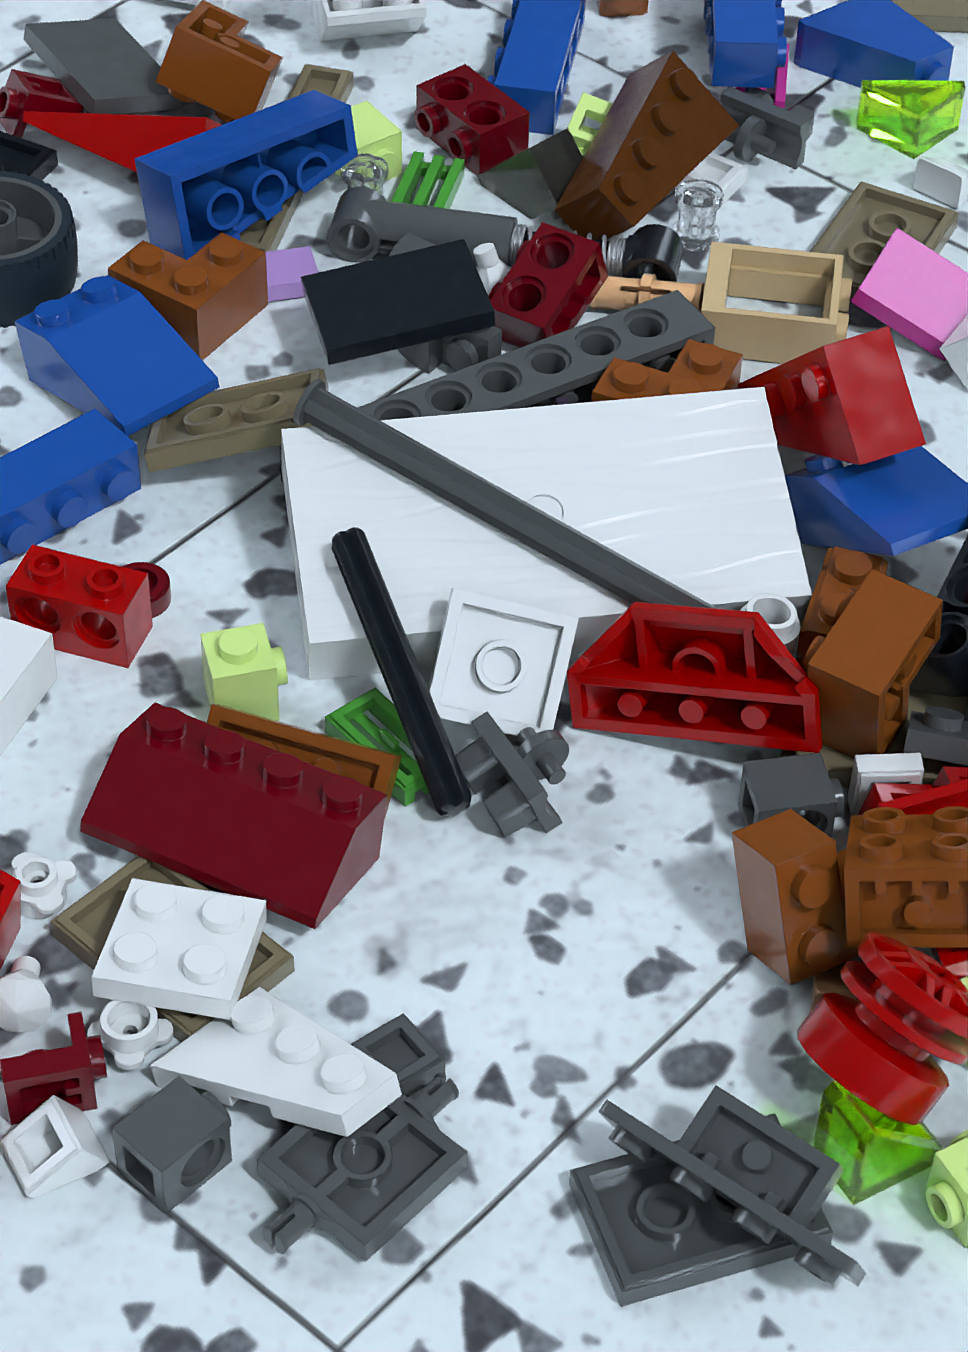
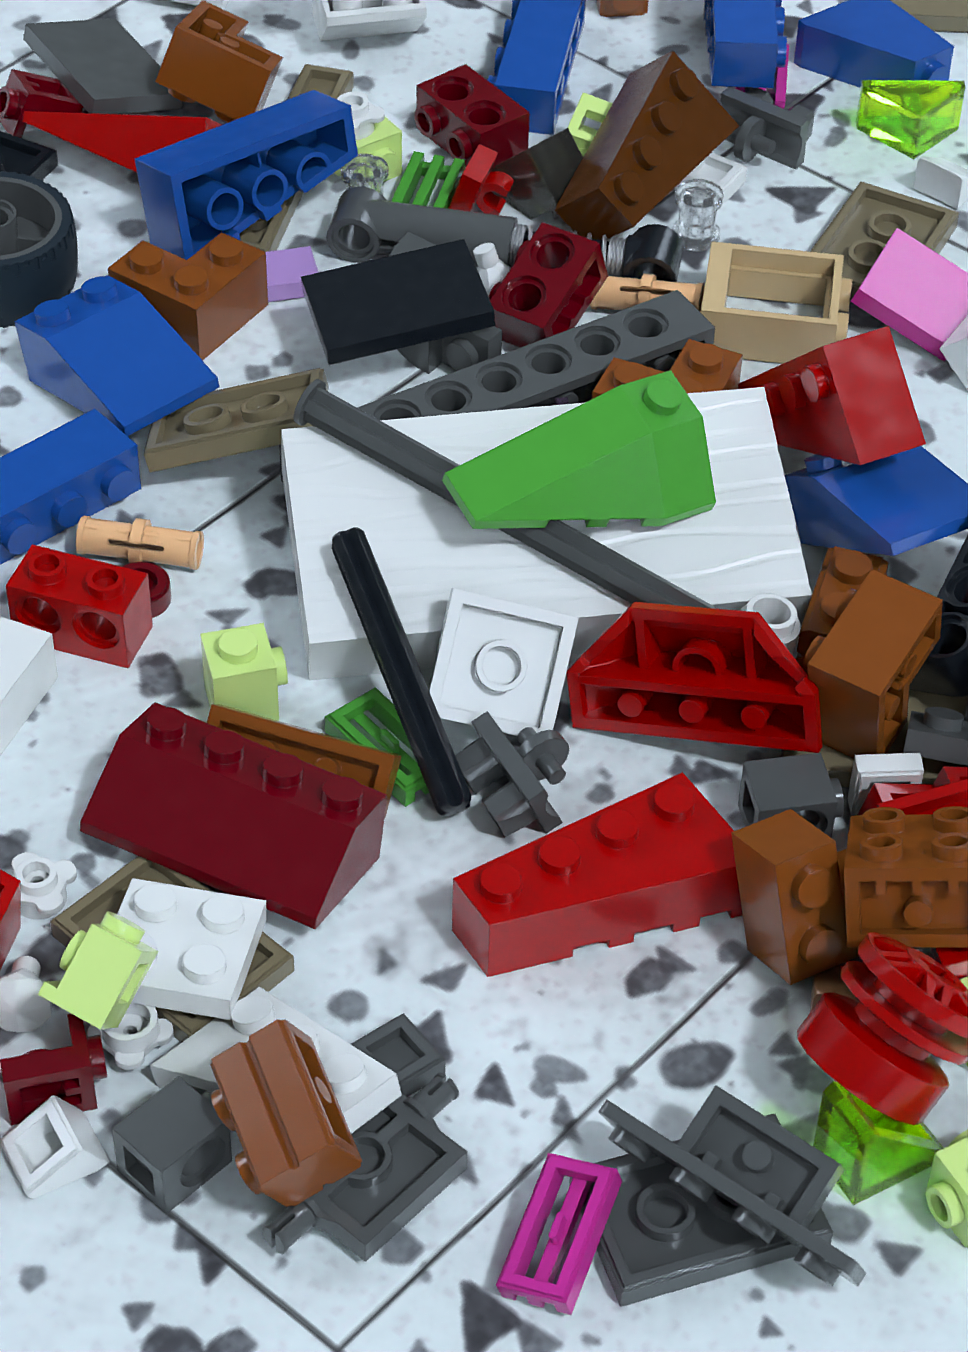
none -> yellowish green brick [38,911,159,1030]
none -> light nougat pin [76,516,204,570]
none -> dark orange brick [210,1019,363,1207]
none -> white plate [337,92,385,140]
none -> bright green wedge [442,370,716,529]
none -> red tile [449,144,515,215]
none -> red wedge [452,772,743,977]
none -> dark pink tile [496,1153,622,1315]

